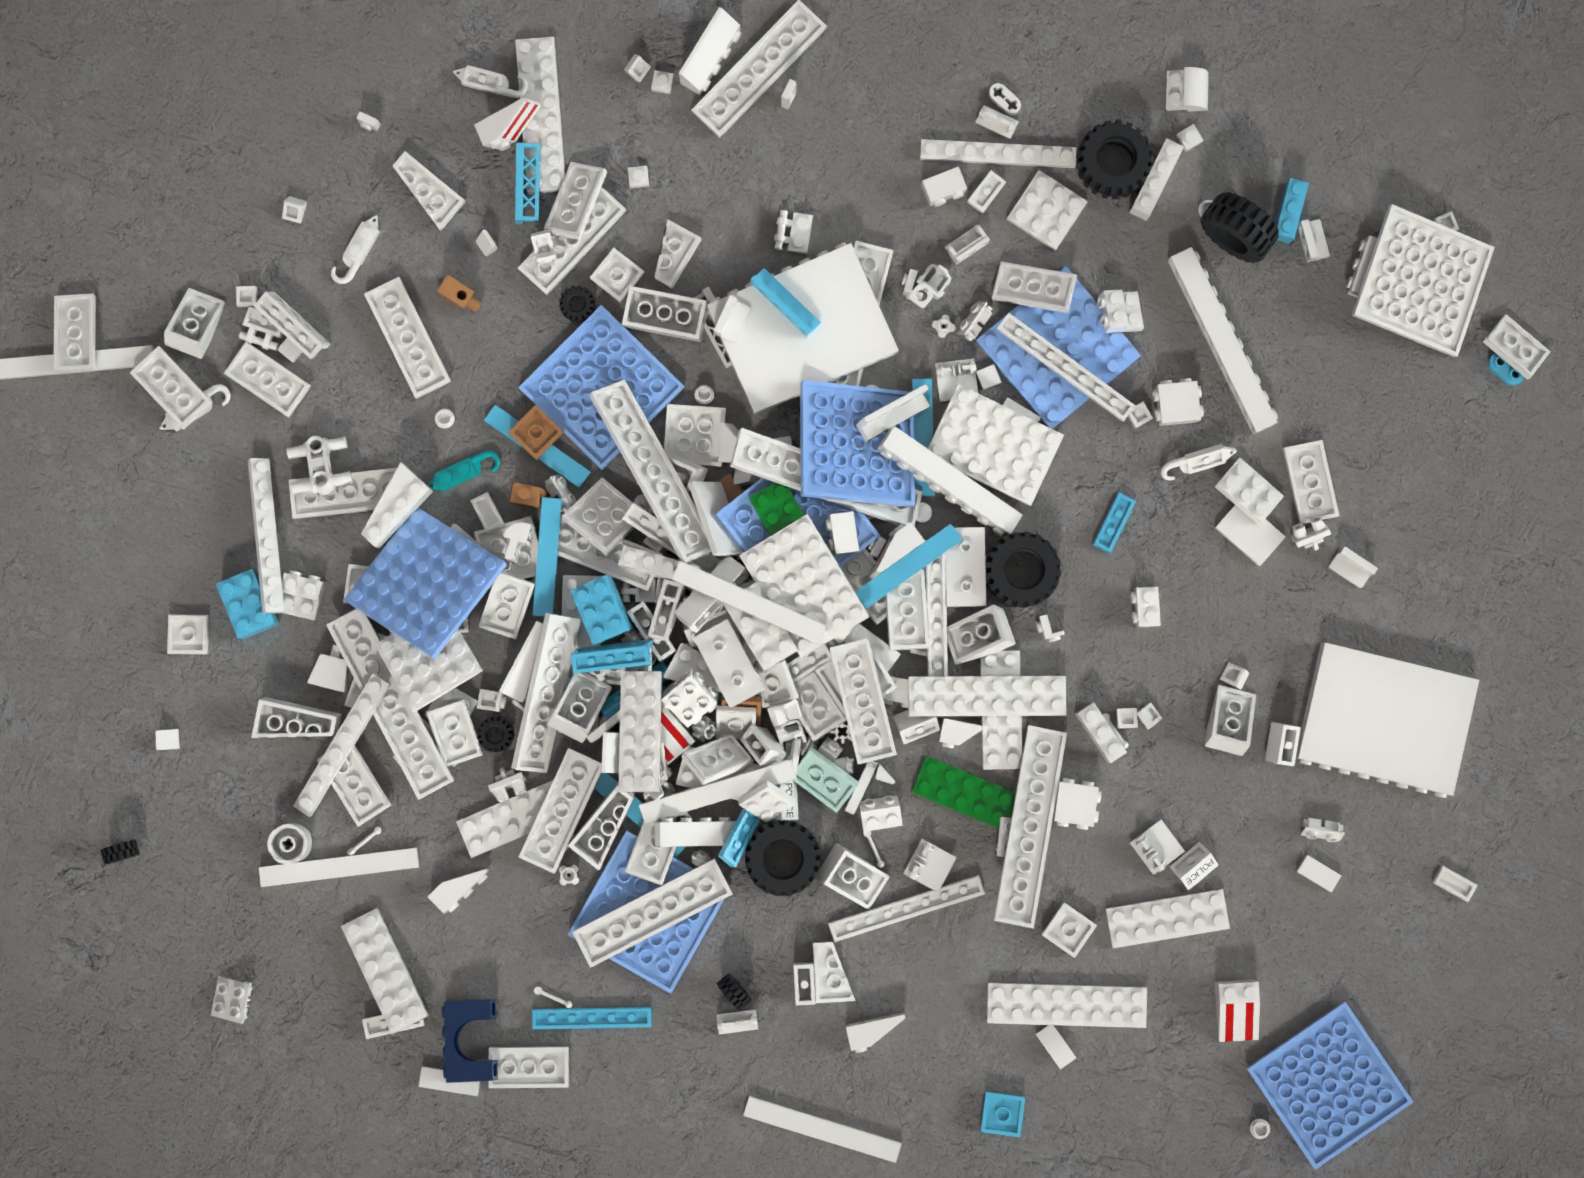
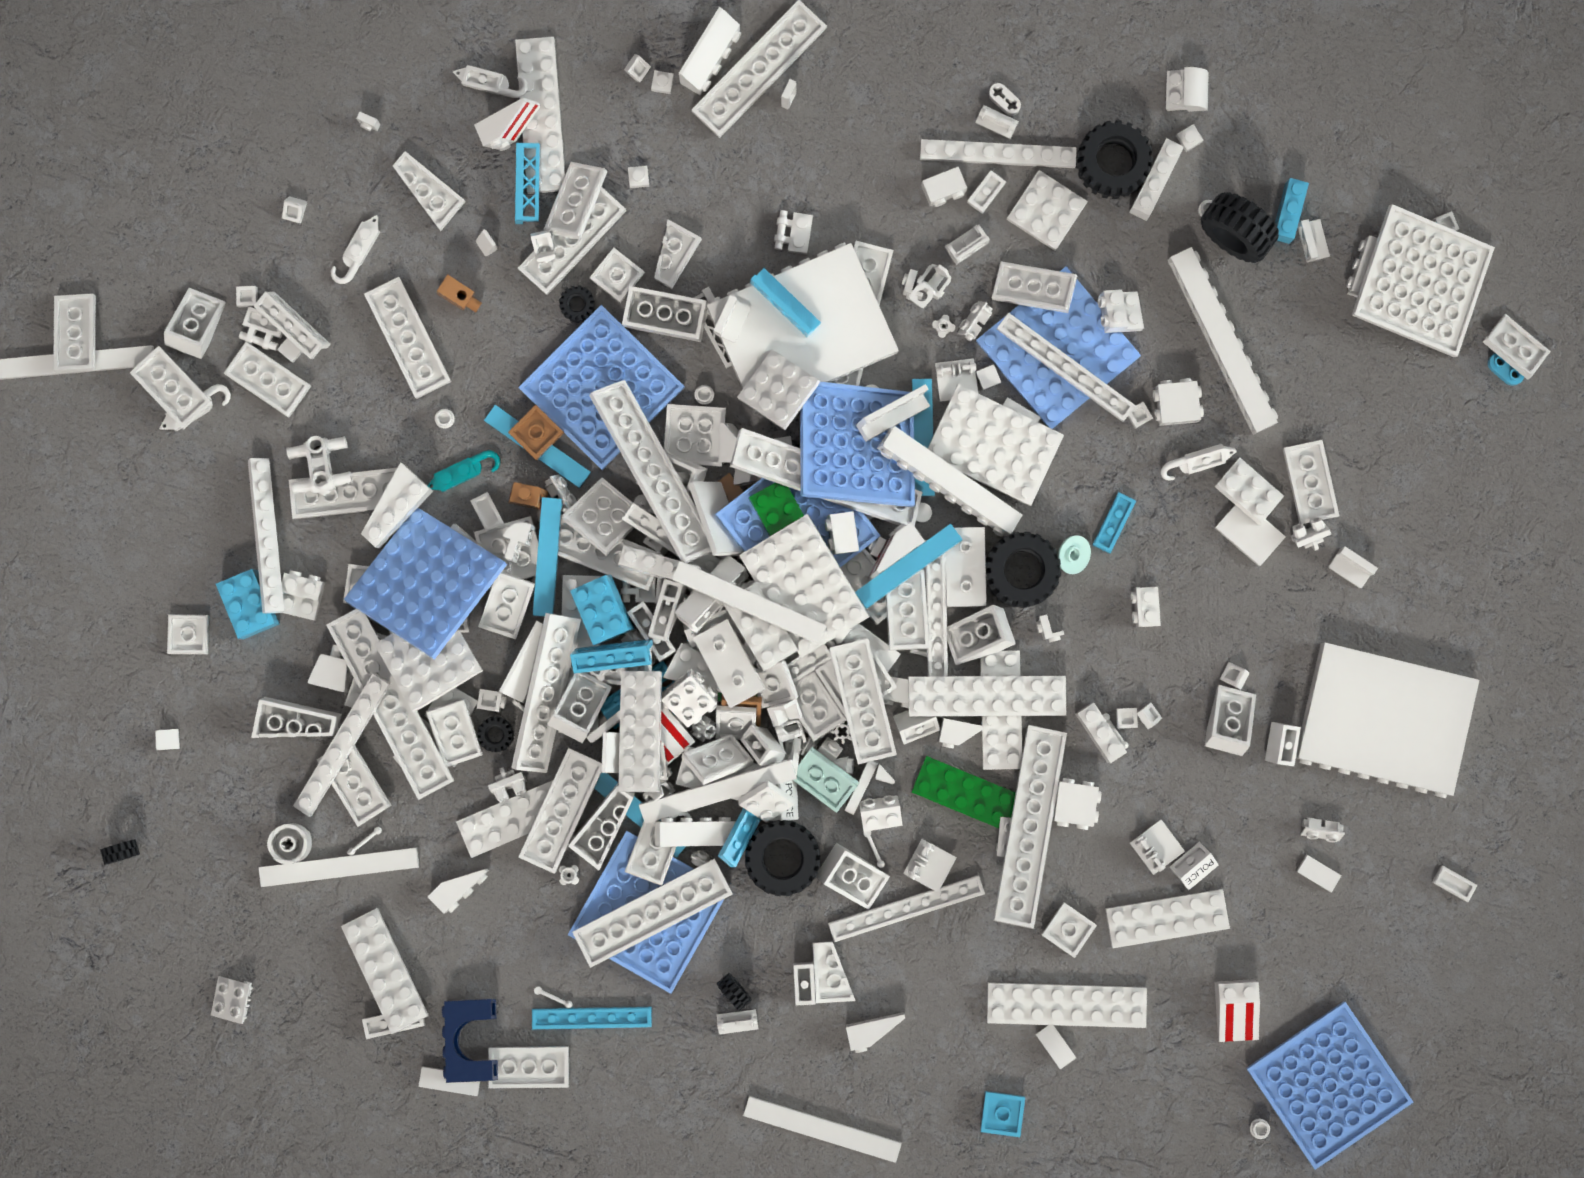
none -> white plate [737,350,820,430]
none -> light aqua dish [1058,535,1091,574]

